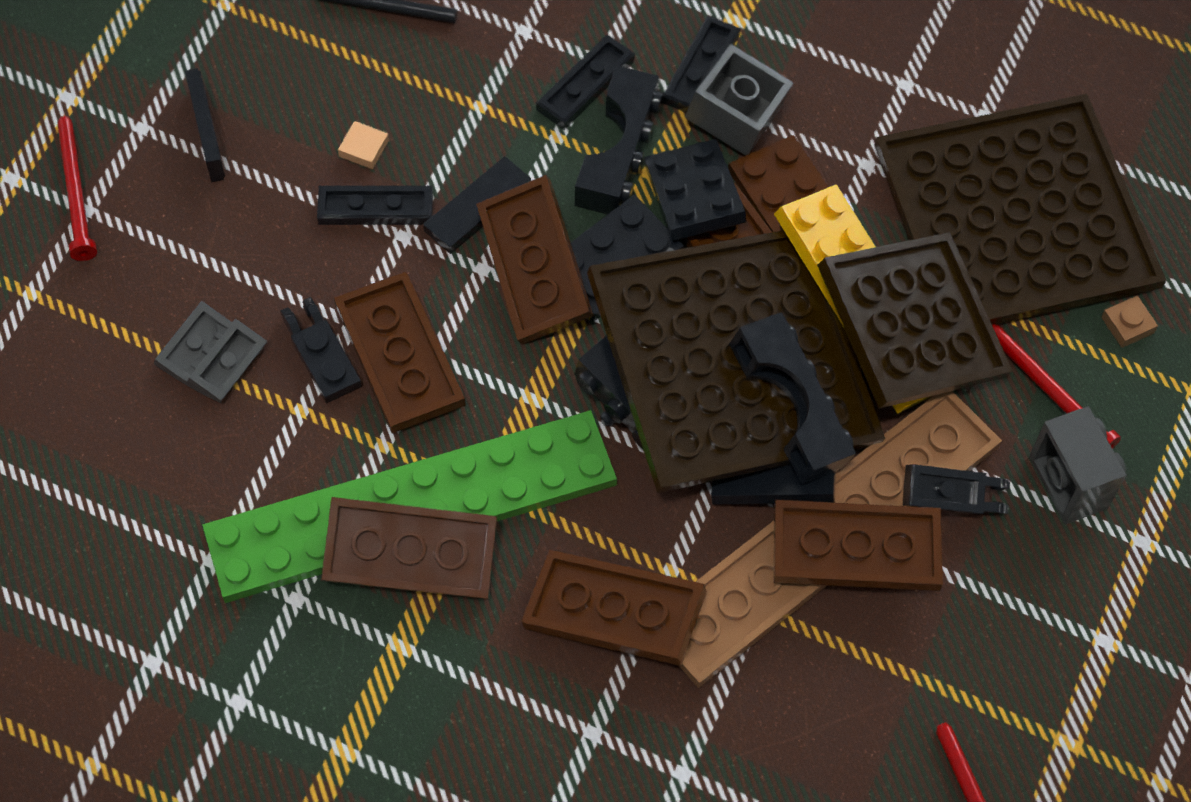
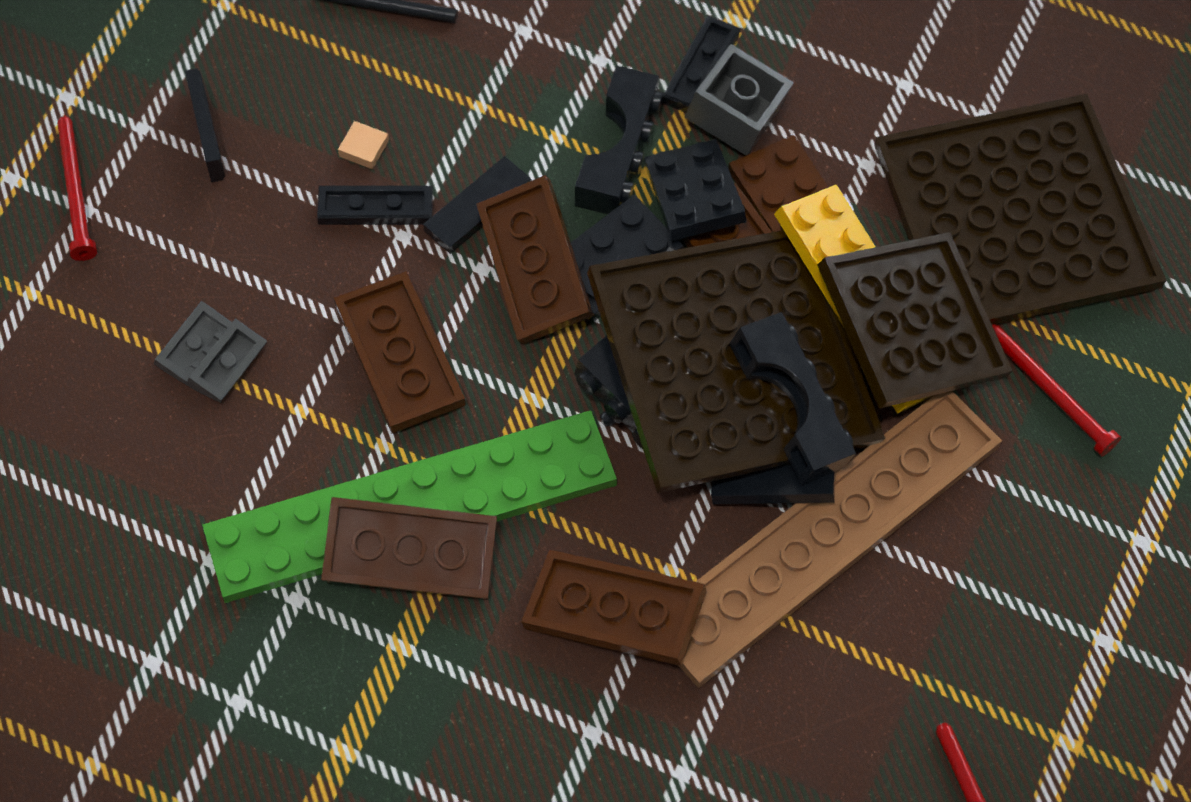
black hinge [280,297,362,403] -> none
black tile [536,34,635,130] -> none
reddish brown plate [773,500,943,591] -> none
black hinge [902,464,1010,514] -> none
dark grey brick [1029,406,1127,525] -> none
medium nougat plate [1101,296,1158,348] -> none

